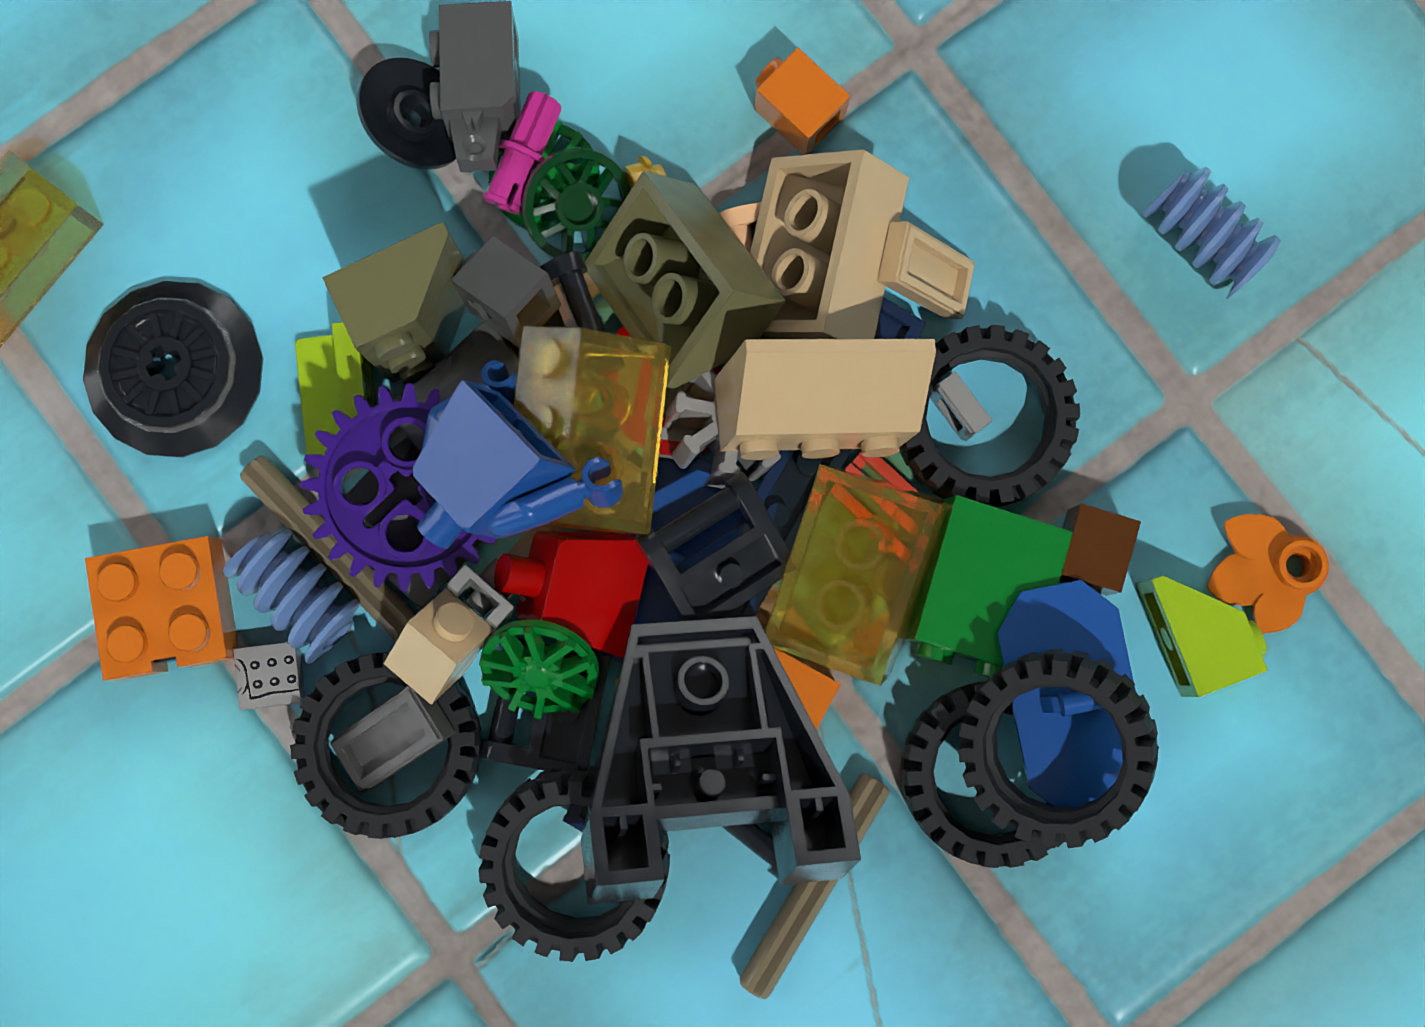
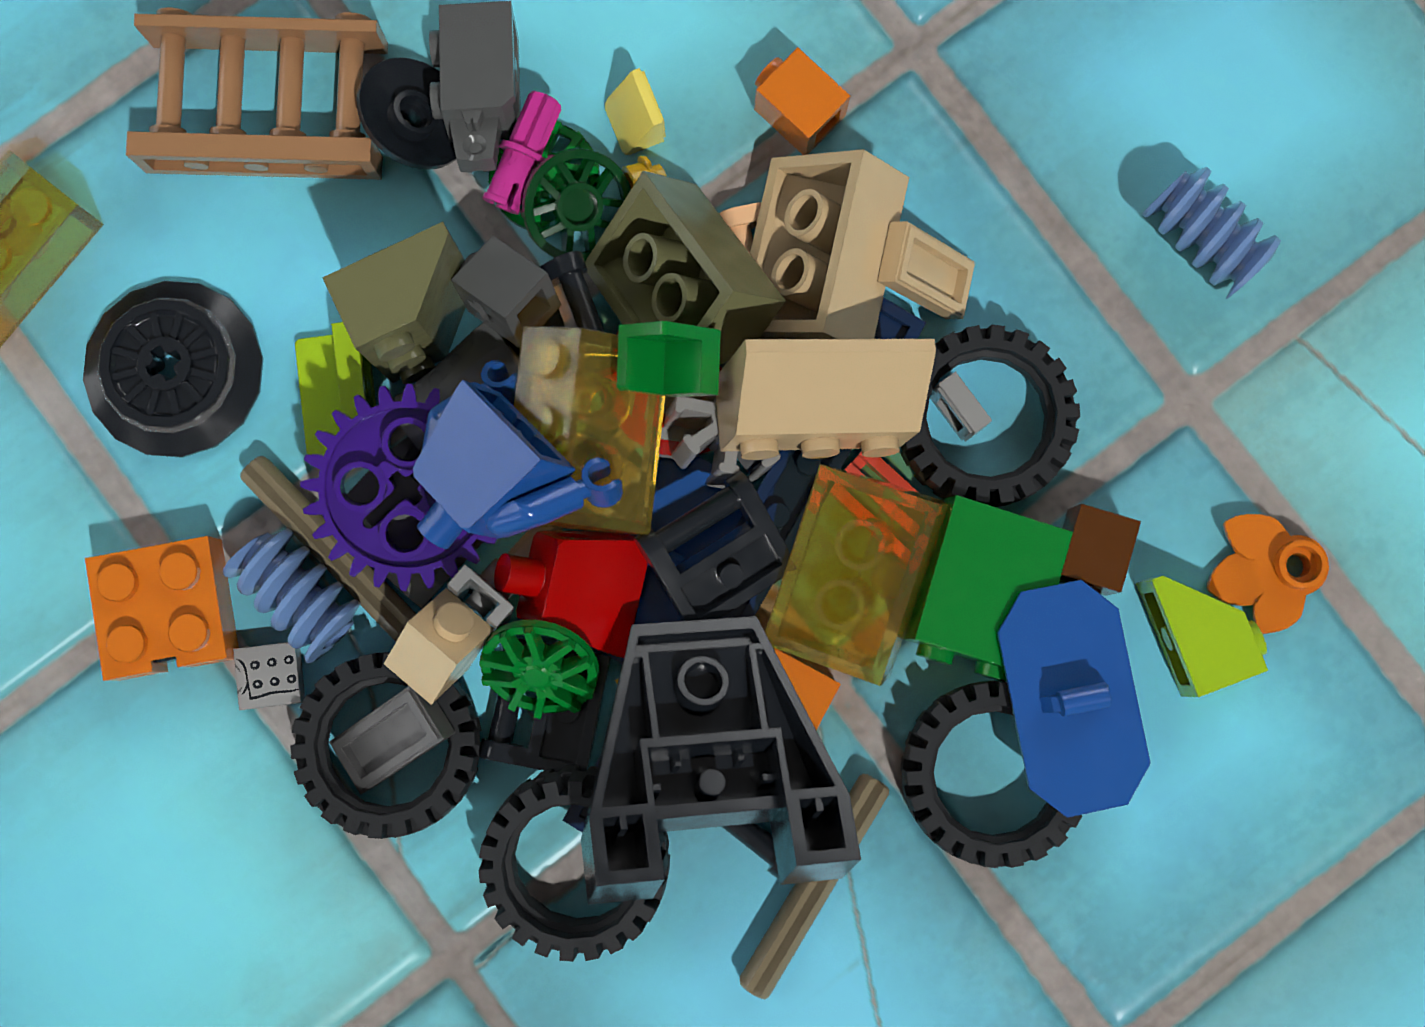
black tyre [958,648,1159,848] -> none
none -> medium nougat fence [126,7,388,180]
none -> light yellow slope [605,68,666,155]
none -> green panel [617,321,721,397]

